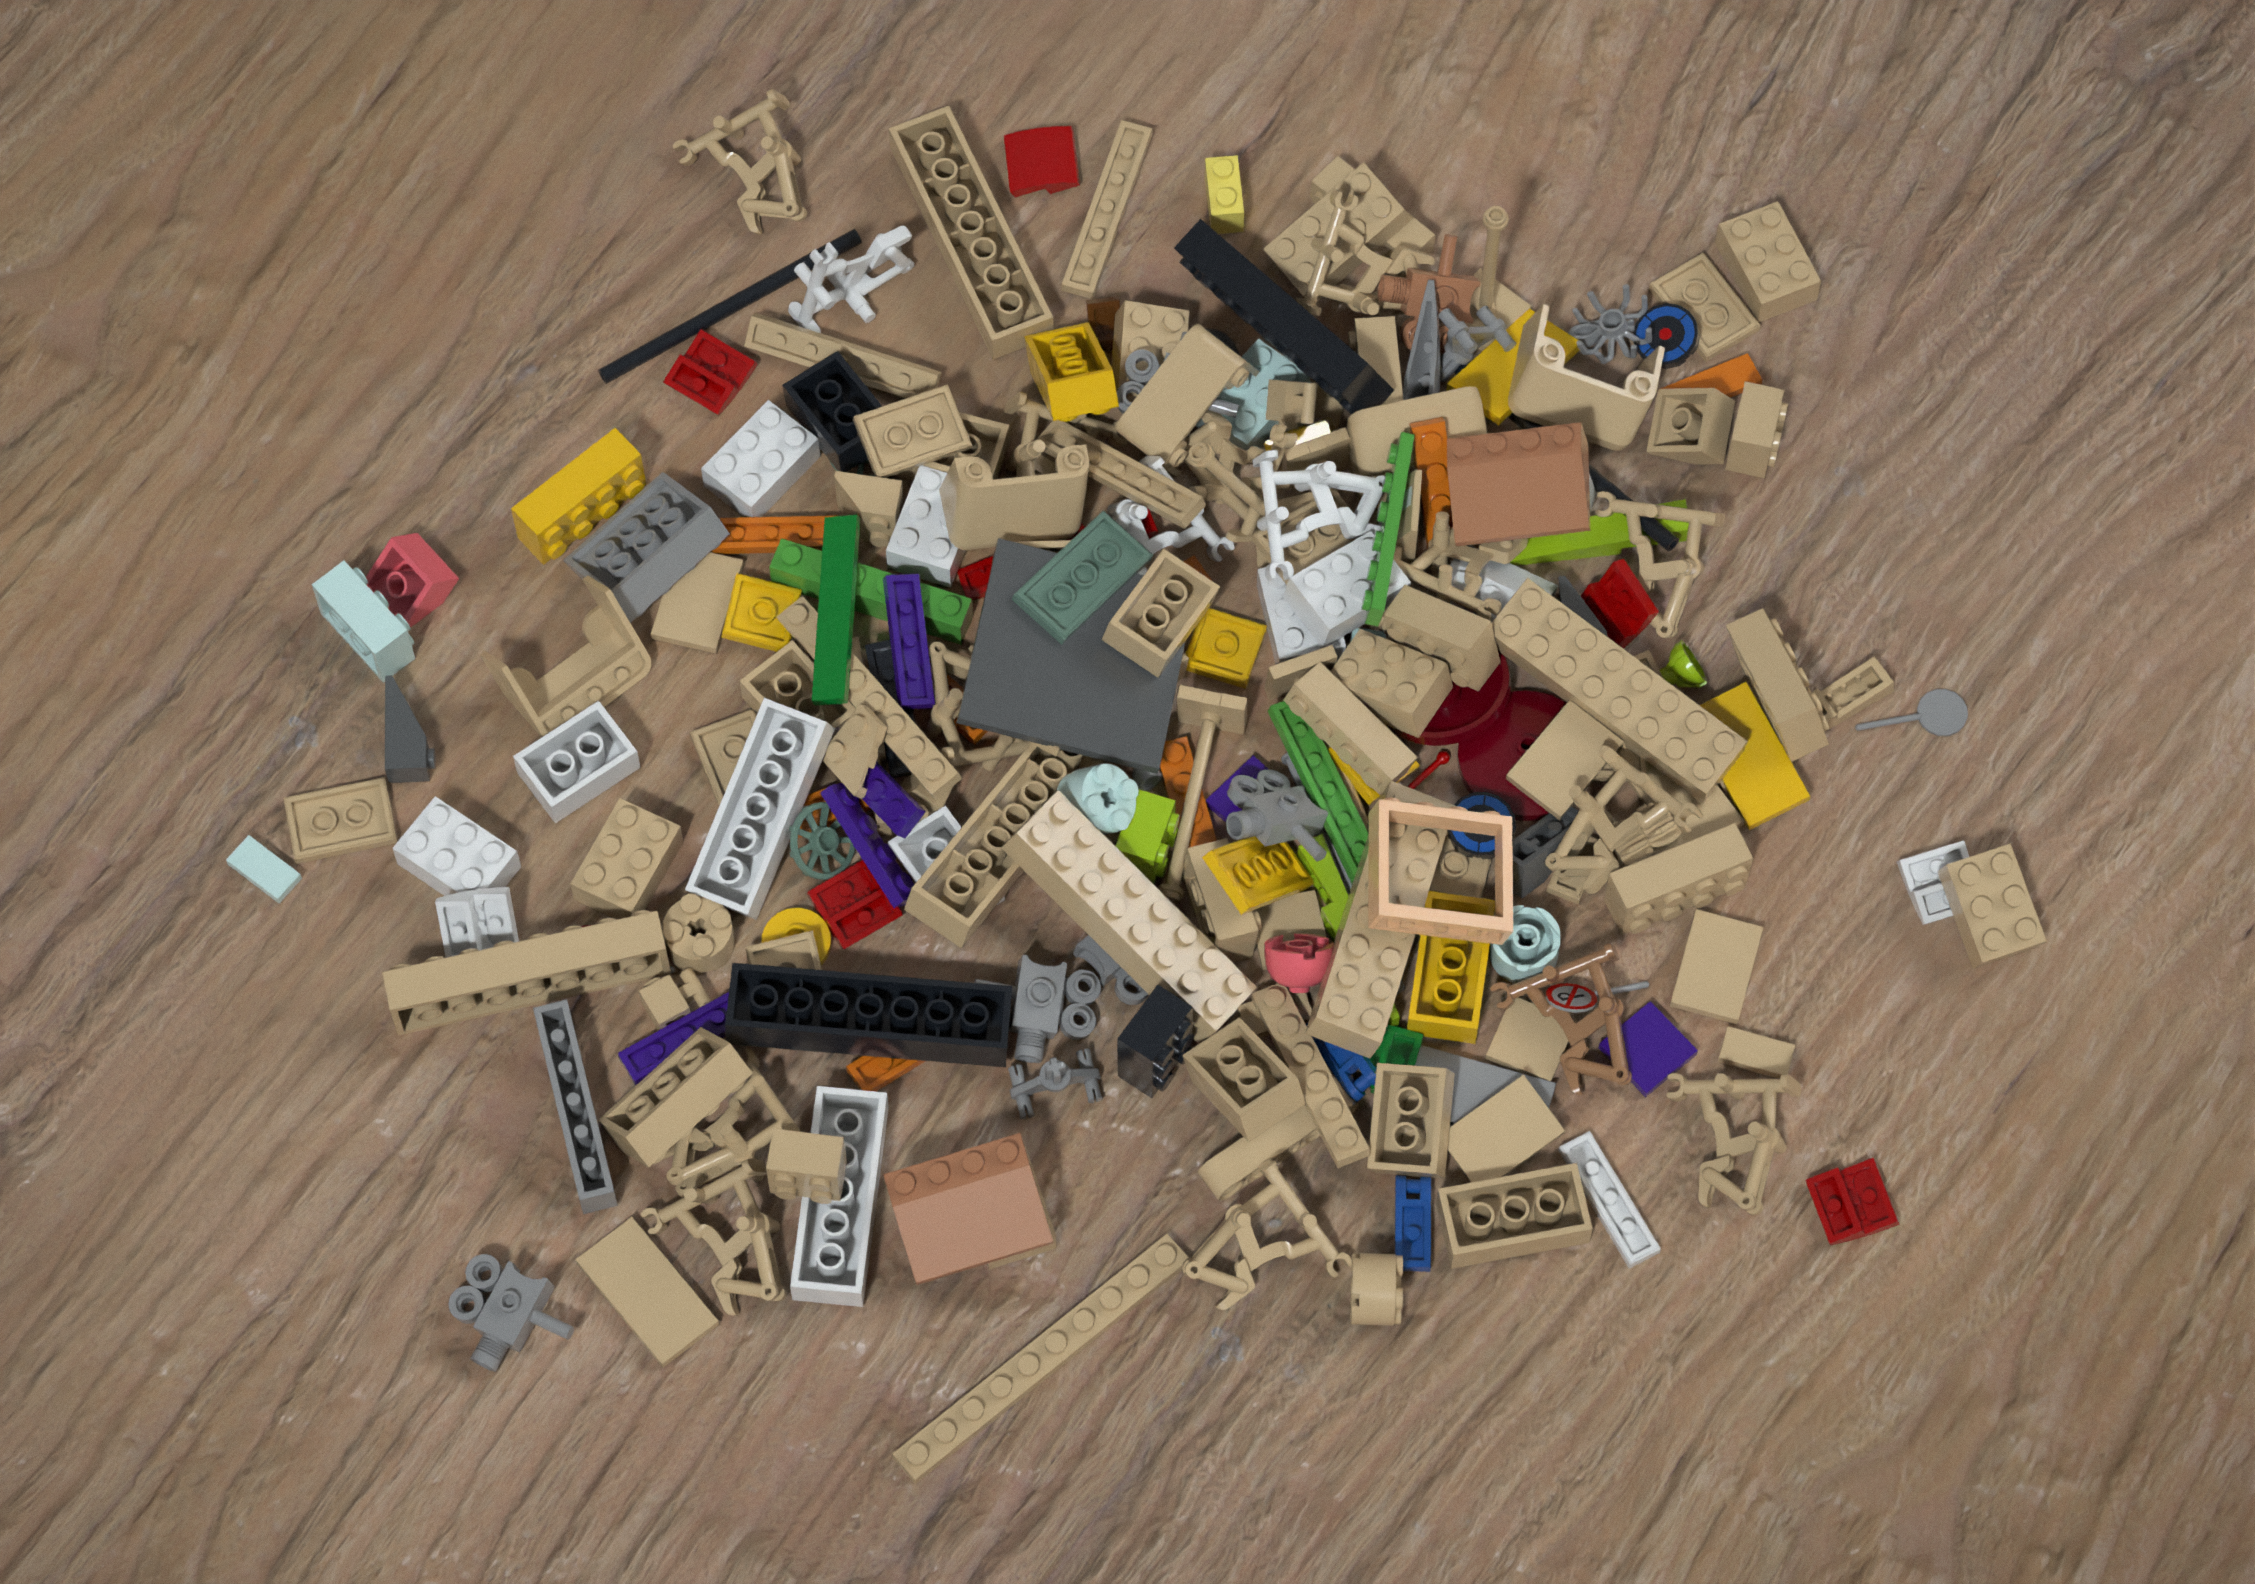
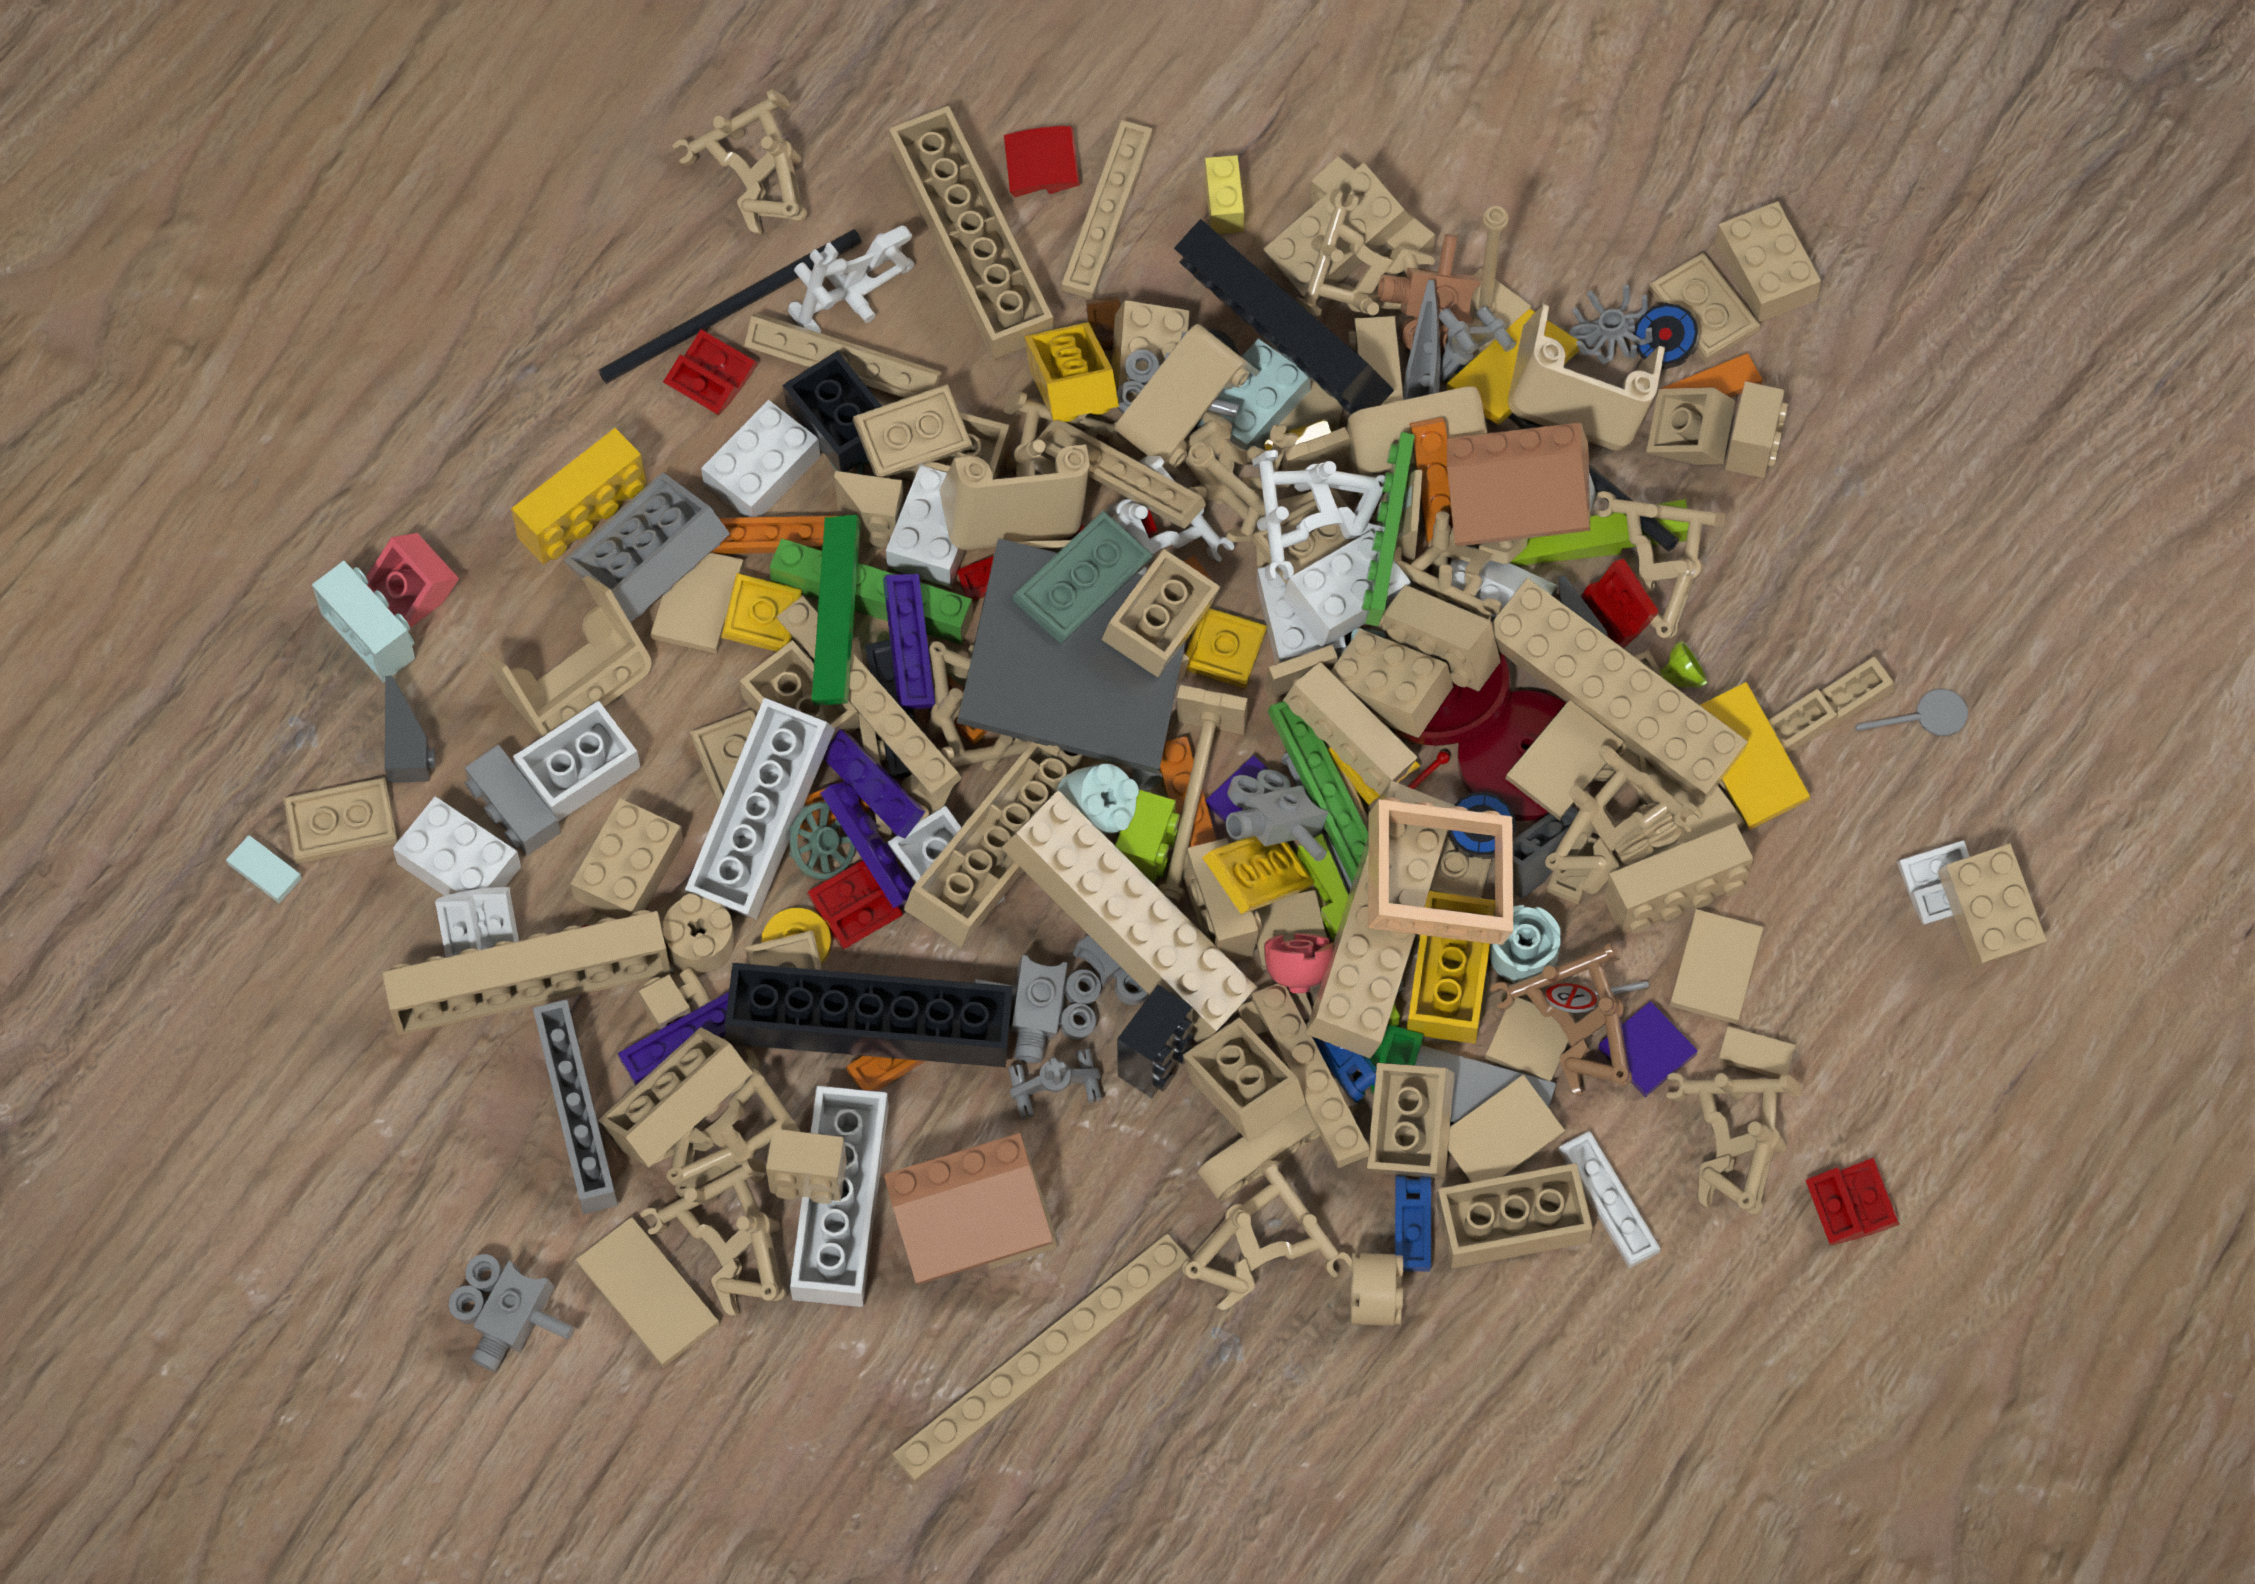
tan wing [822,704,887,799] -> none
tan brick [1266,379,1317,429] -> none
tan brick [1726,608,1830,762] -> none
none -> light grey brick [465,745,561,856]

